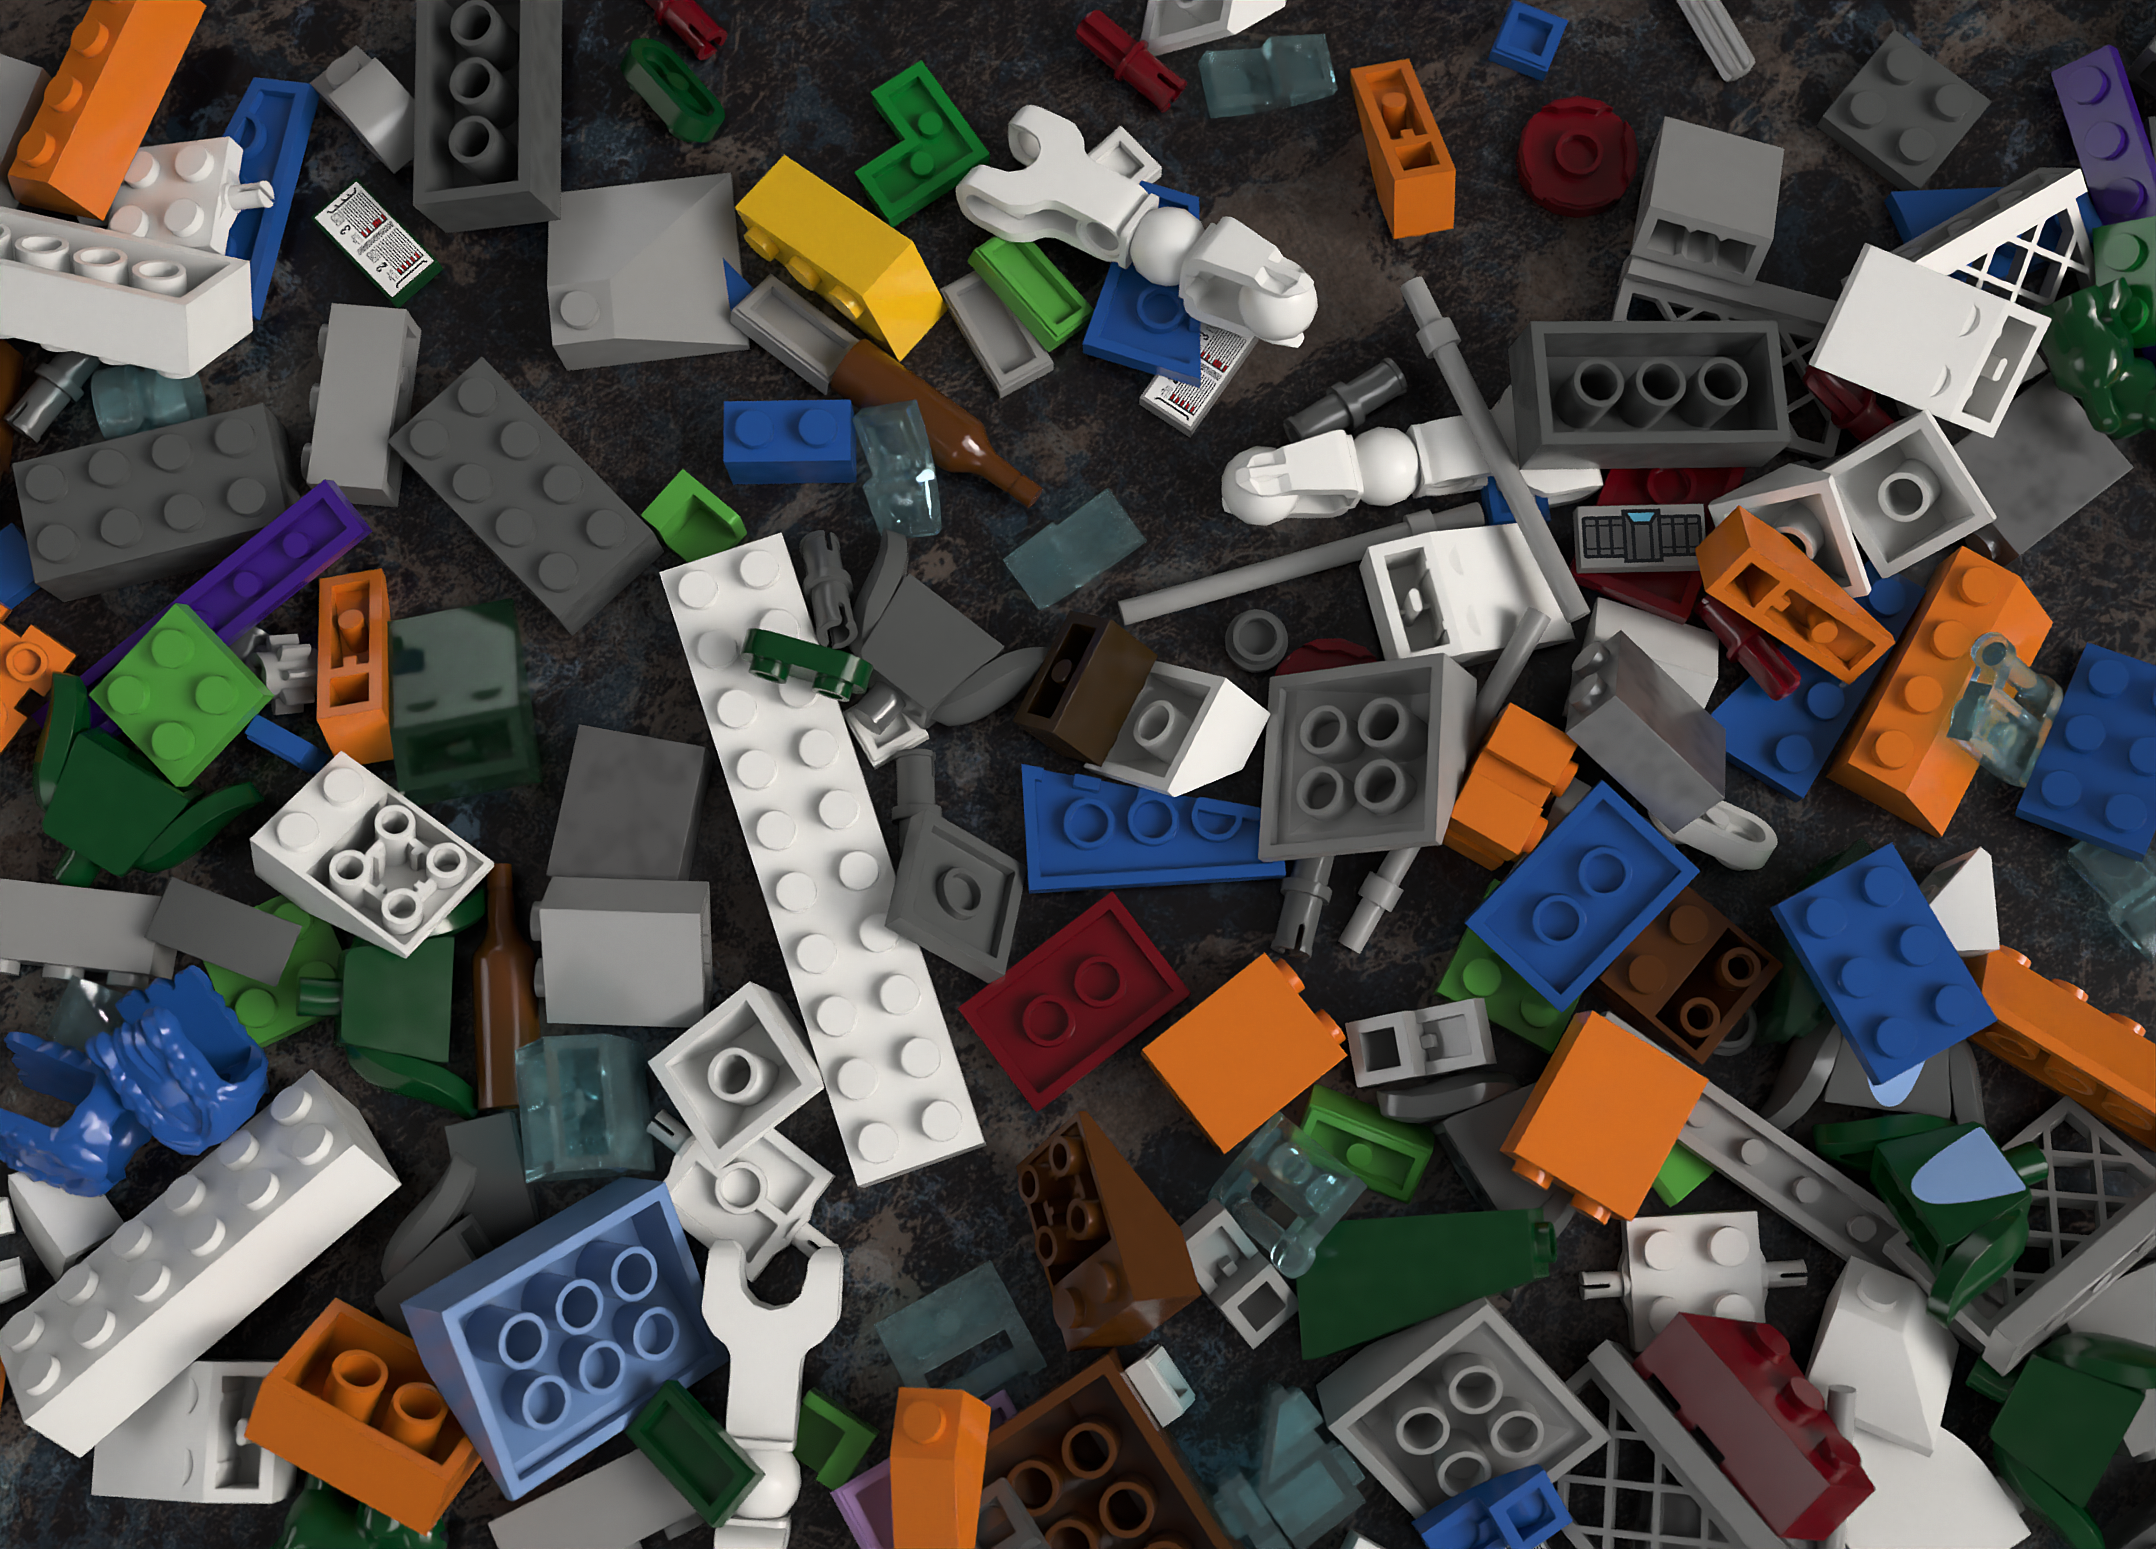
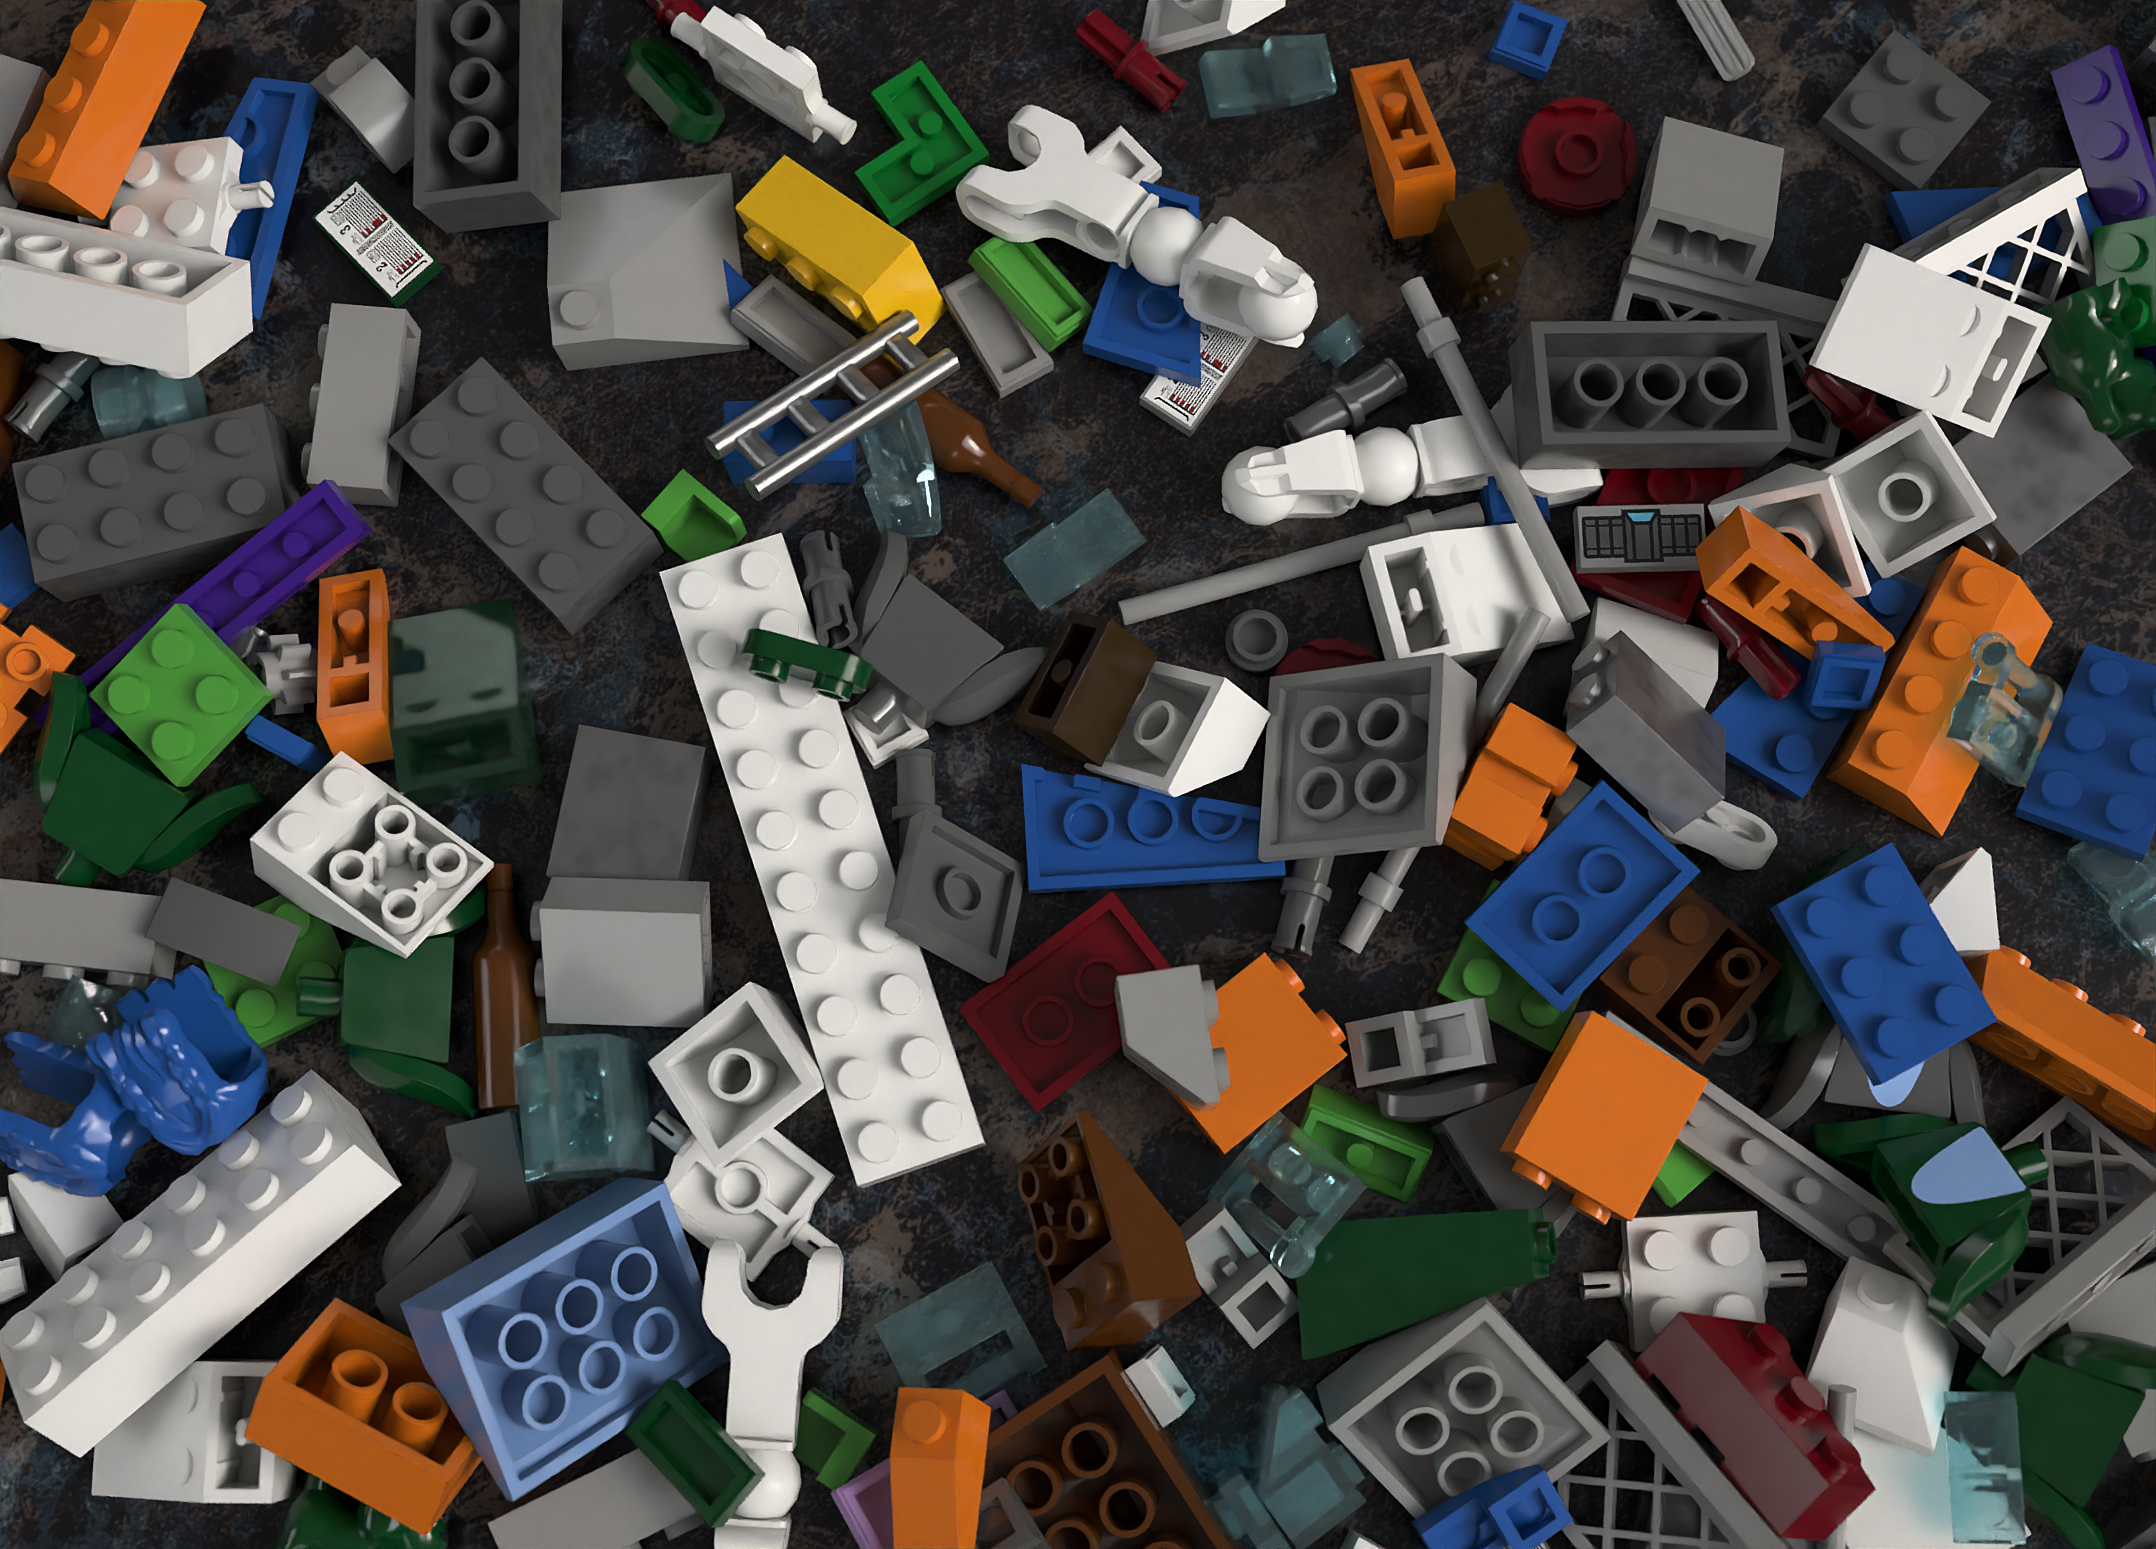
none -> white plate [670,6,857,145]
none -> flat silver bar [704,309,960,501]
none -> light grey slope [1114,964,1230,1111]
none -> clear light blue plate [1308,312,1366,368]
none -> dark brown brick [1426,180,1533,315]
none -> blue tile [1802,640,1886,711]
none -> clear light blue slope [1944,1391,2026,1545]

